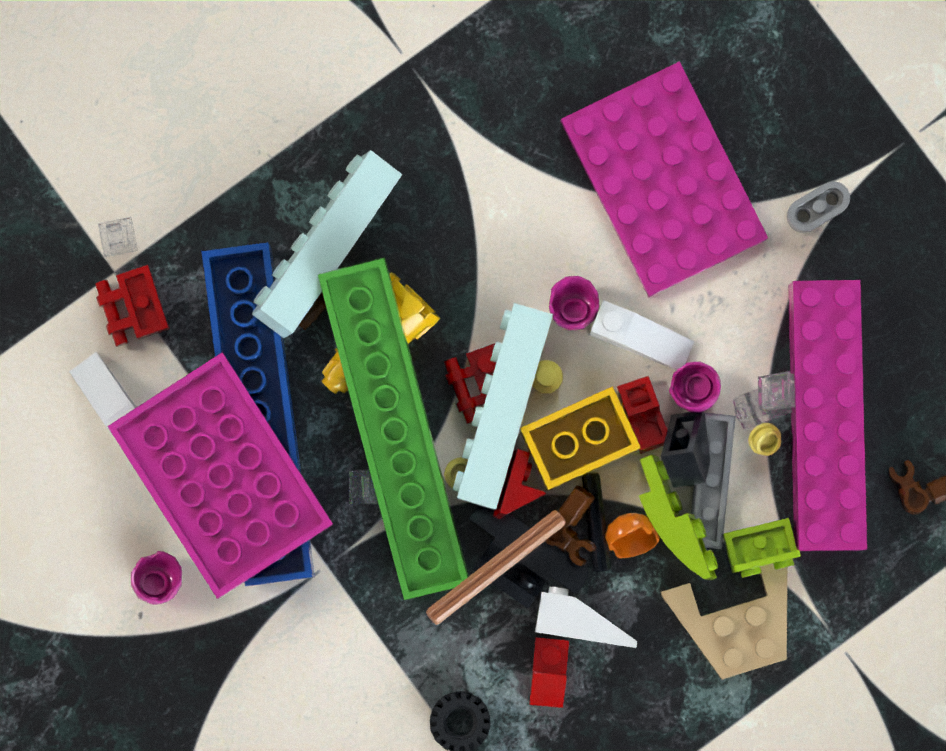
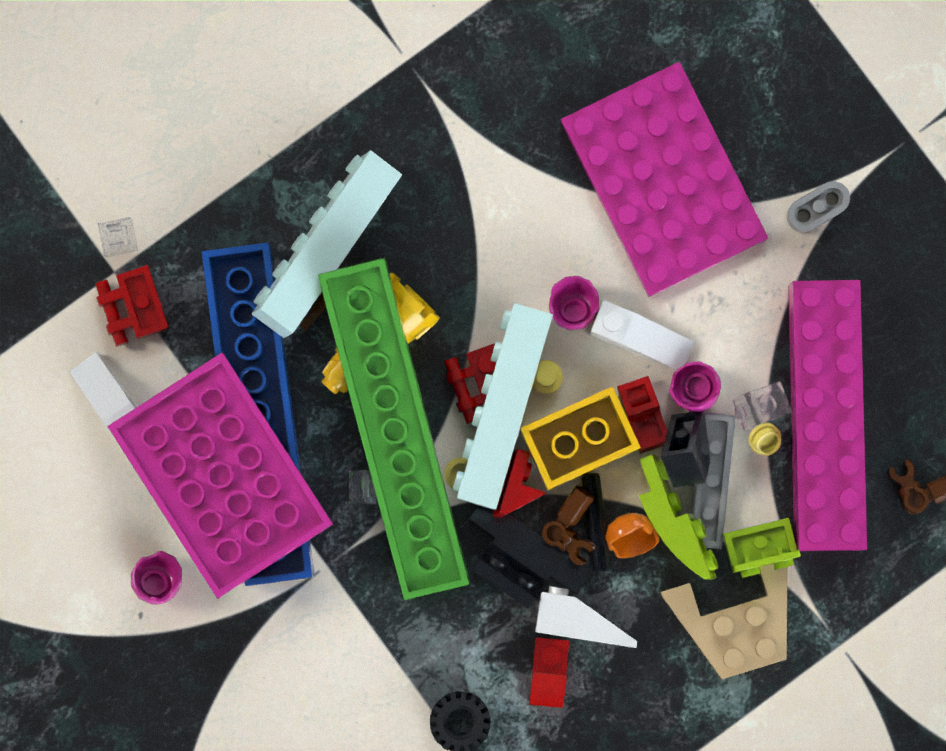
nougat axle [426,510,566,625] -> none
clear tile [758,371,795,412] -> none

